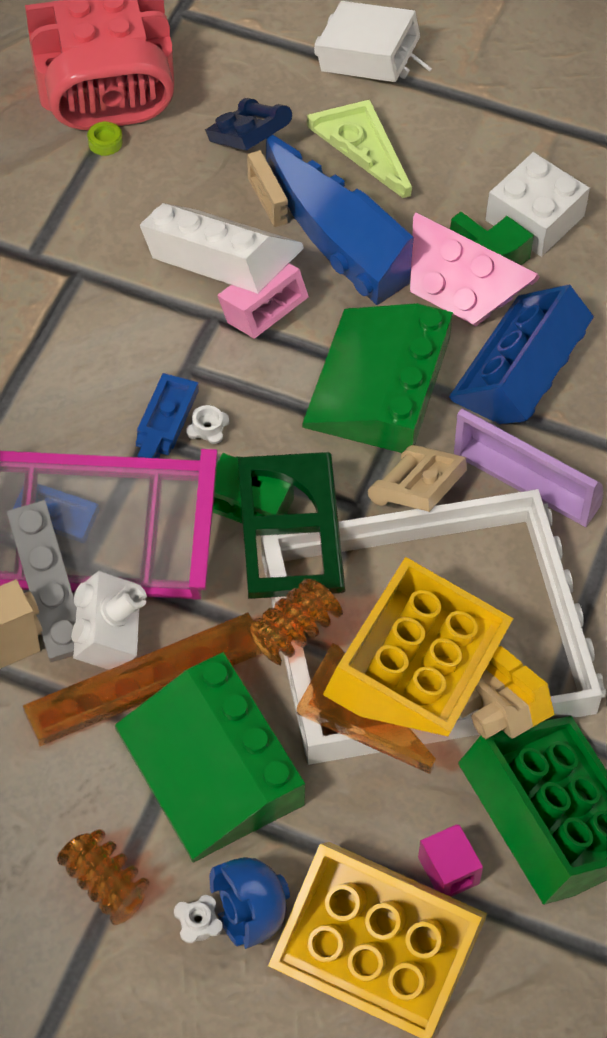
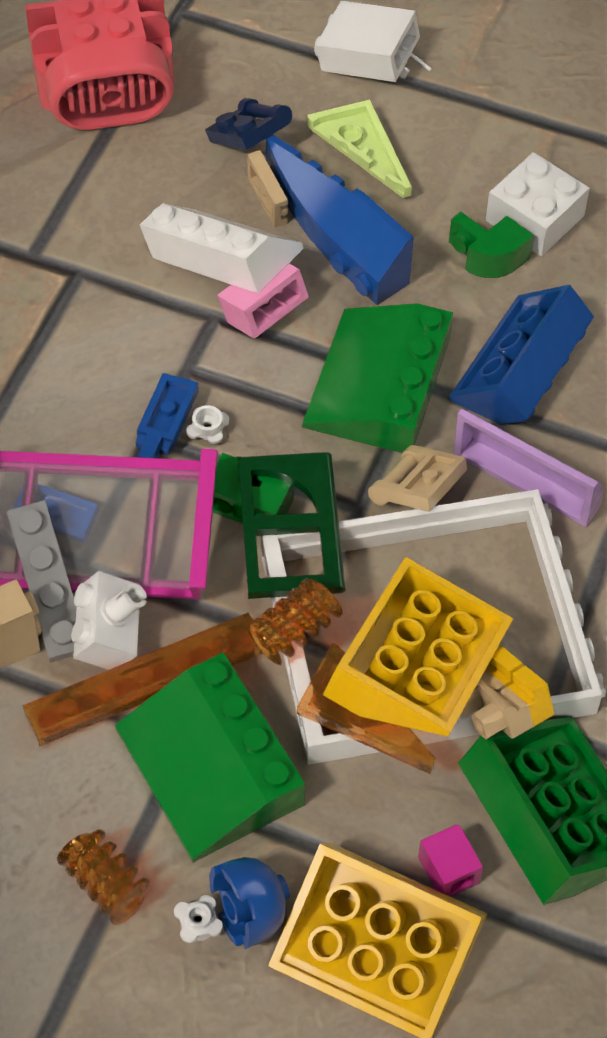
lime tile [87,122,123,156] -> none
bright pink wing [410,213,540,326] -> none

